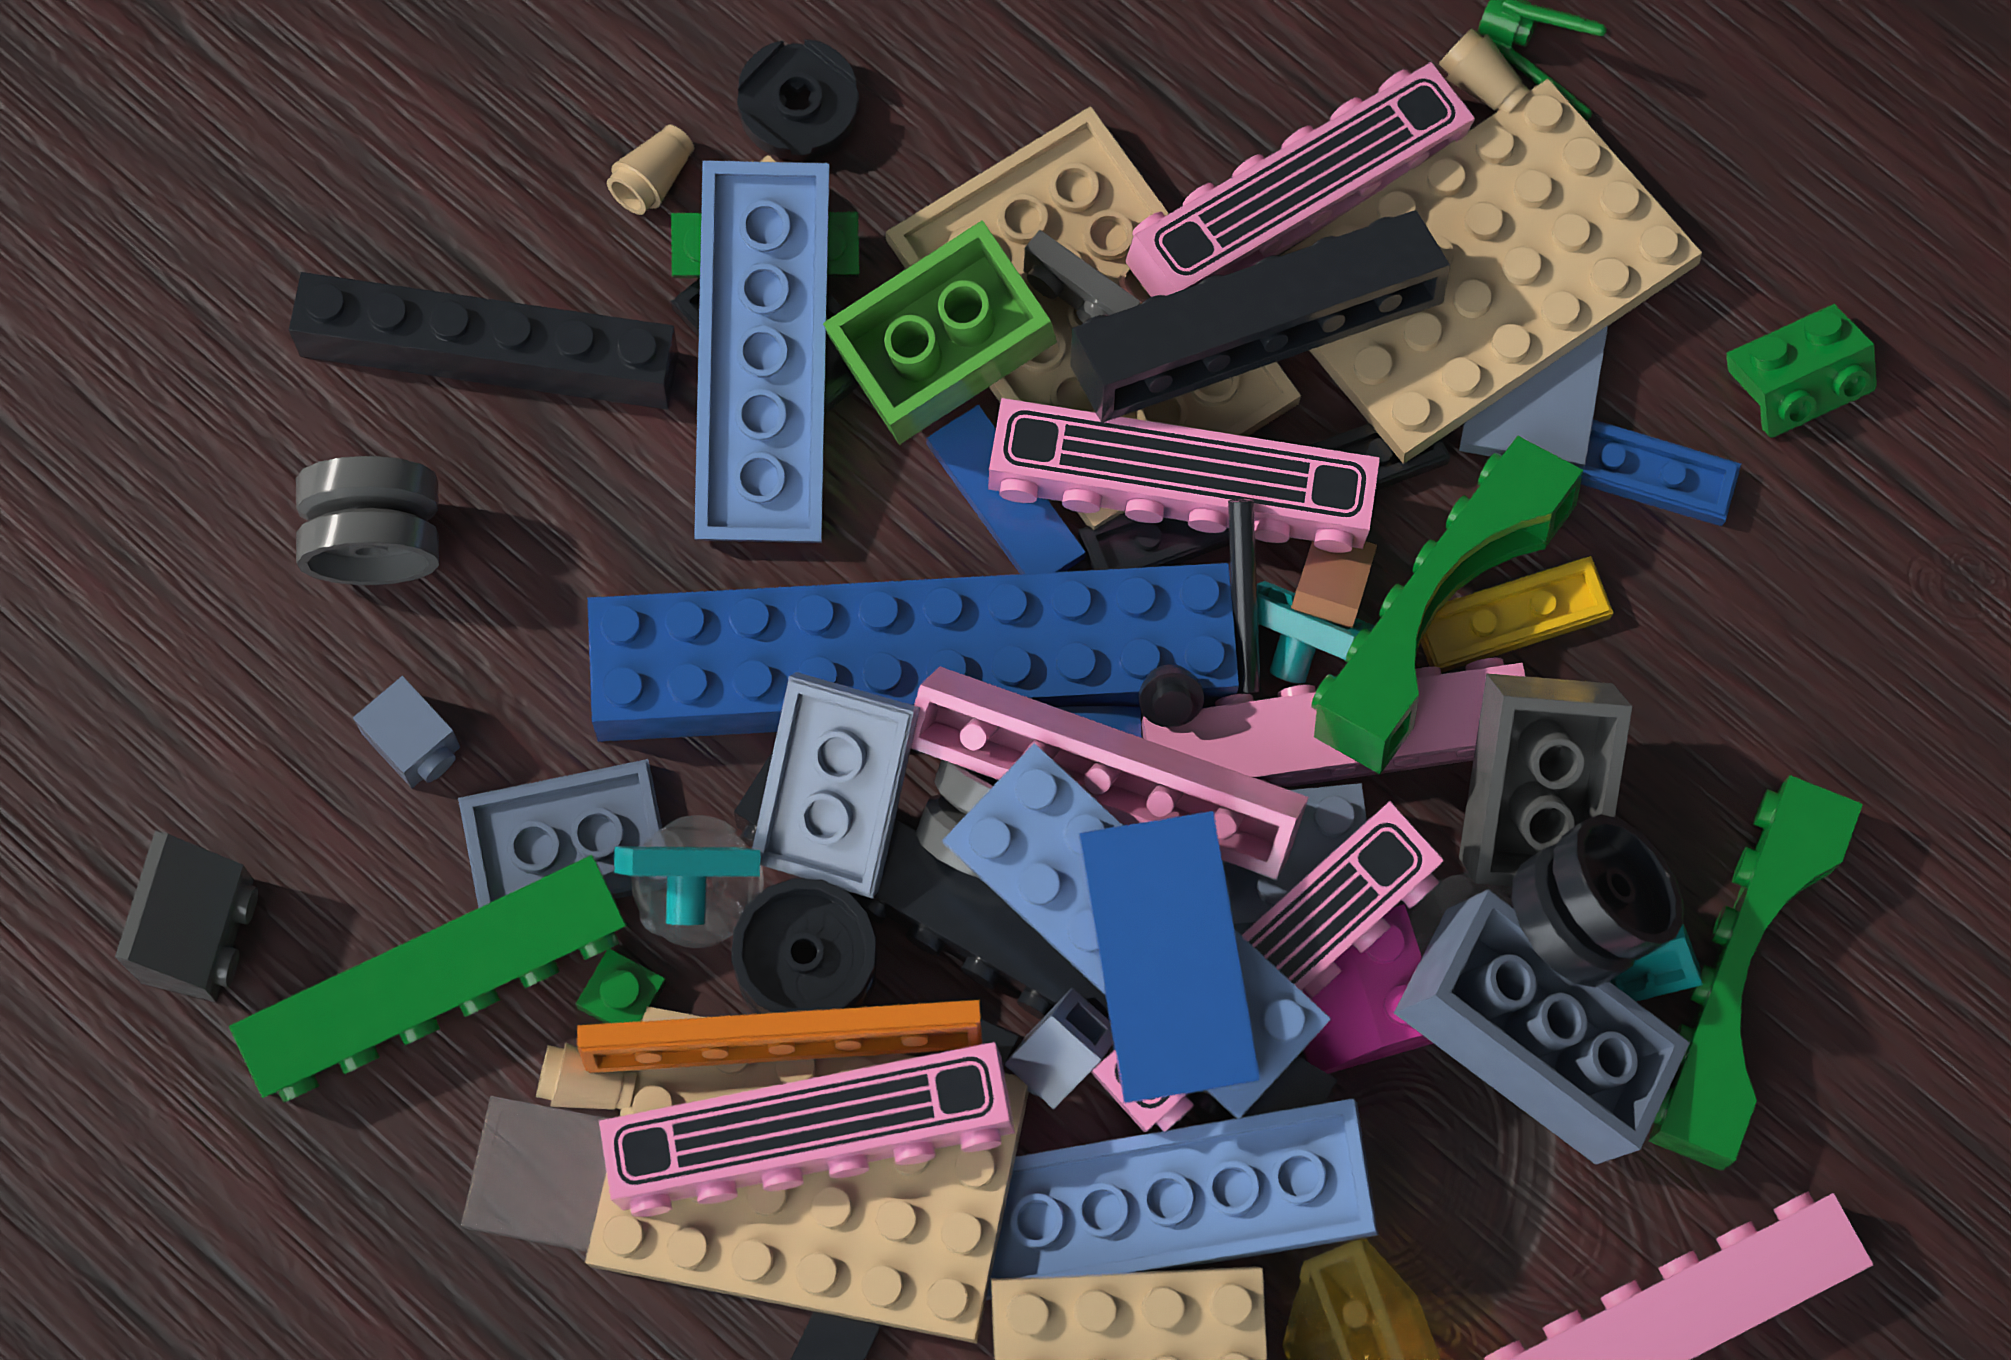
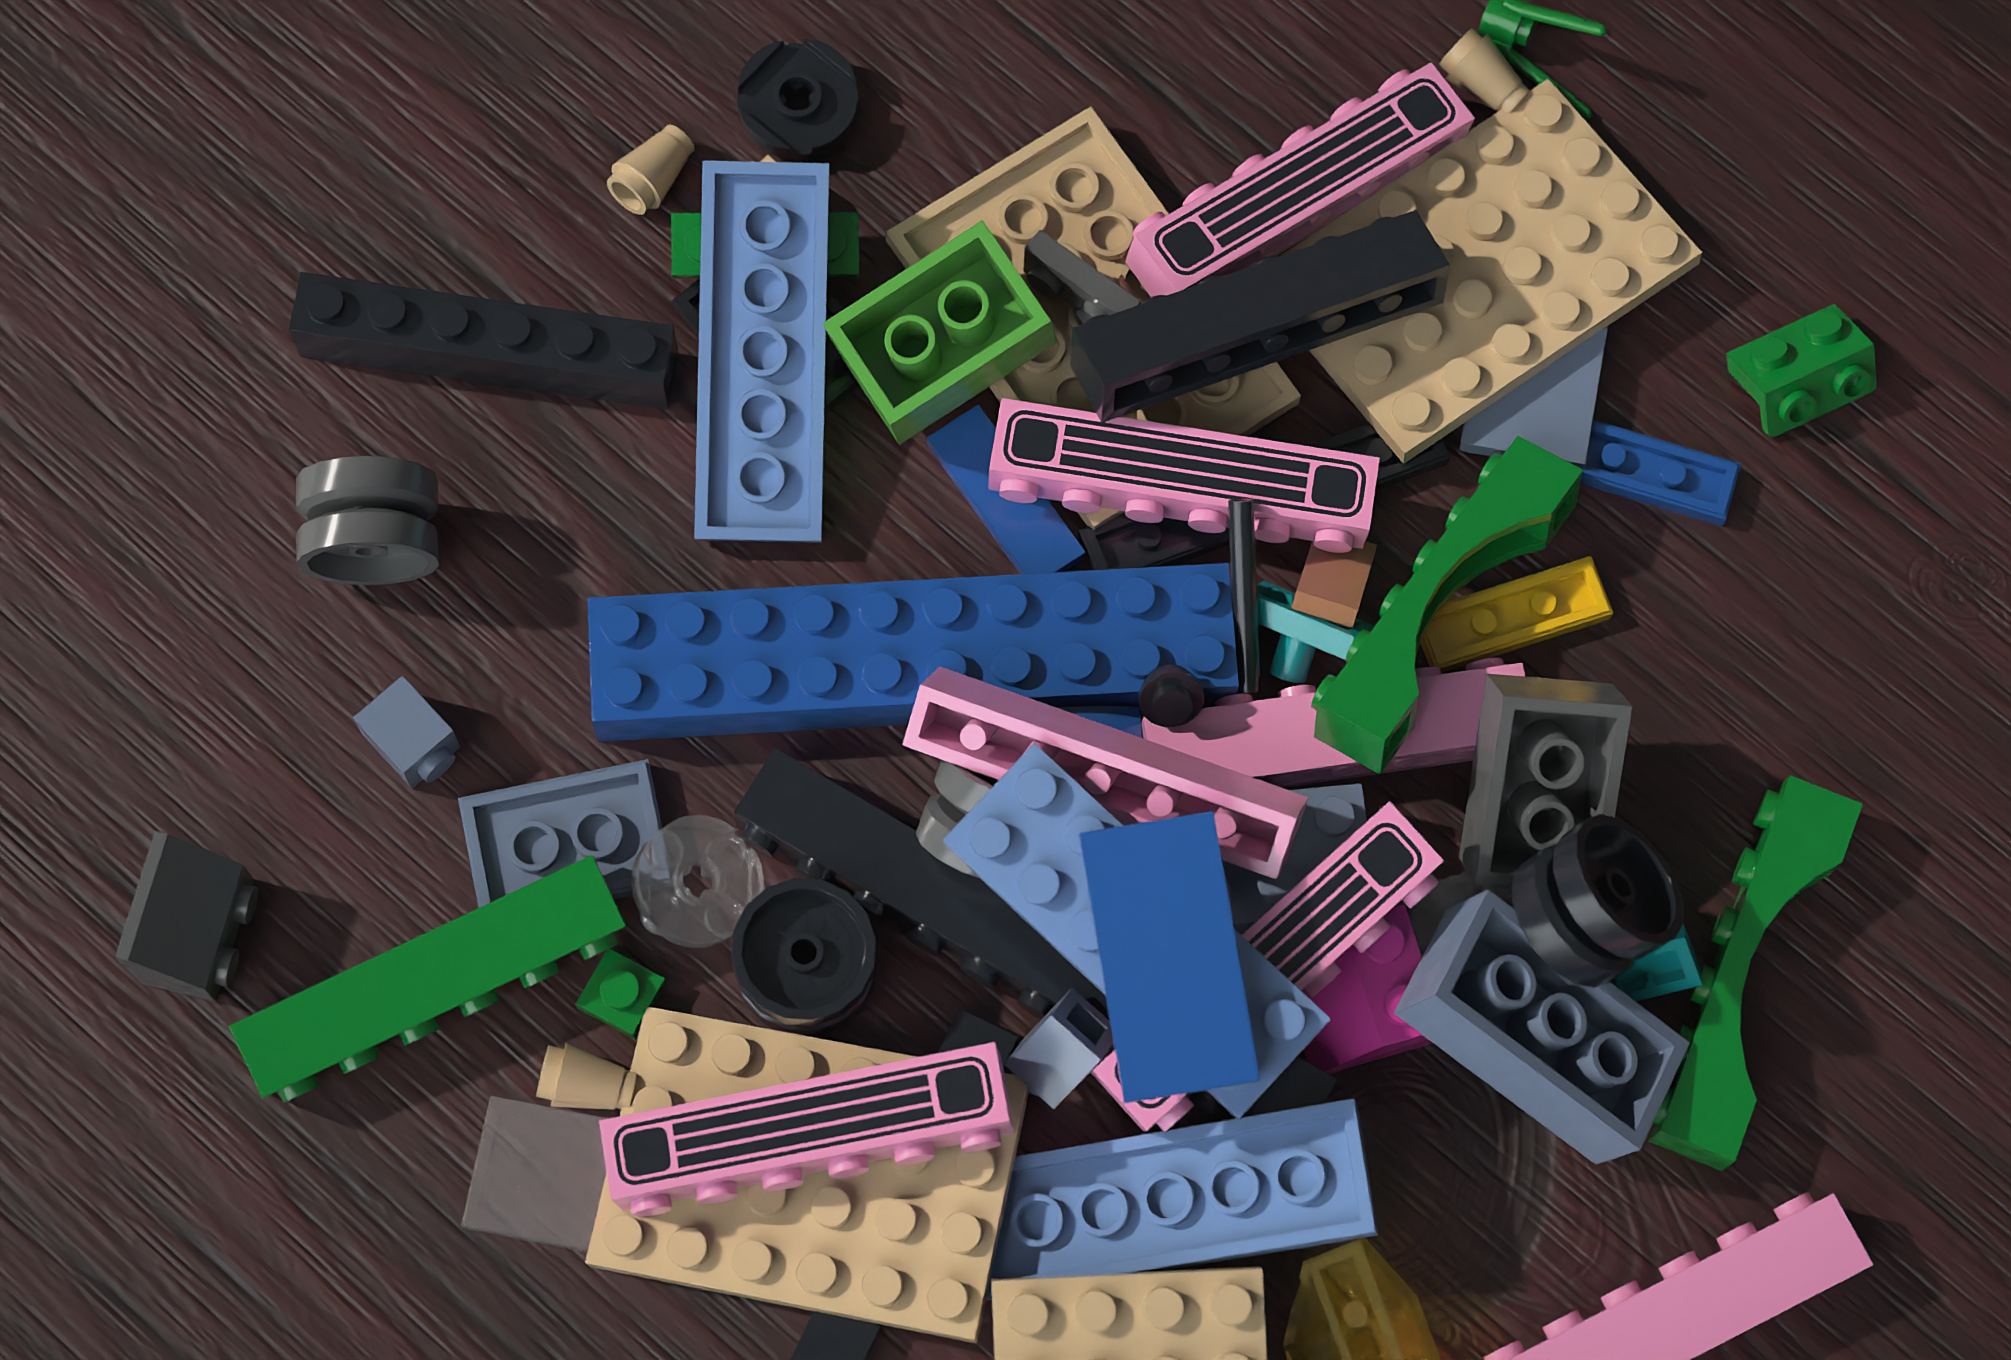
orange tile [577,1000,982,1073] -> none
teal tile [614,846,760,925] -> none
tile [752,672,920,898] -> none

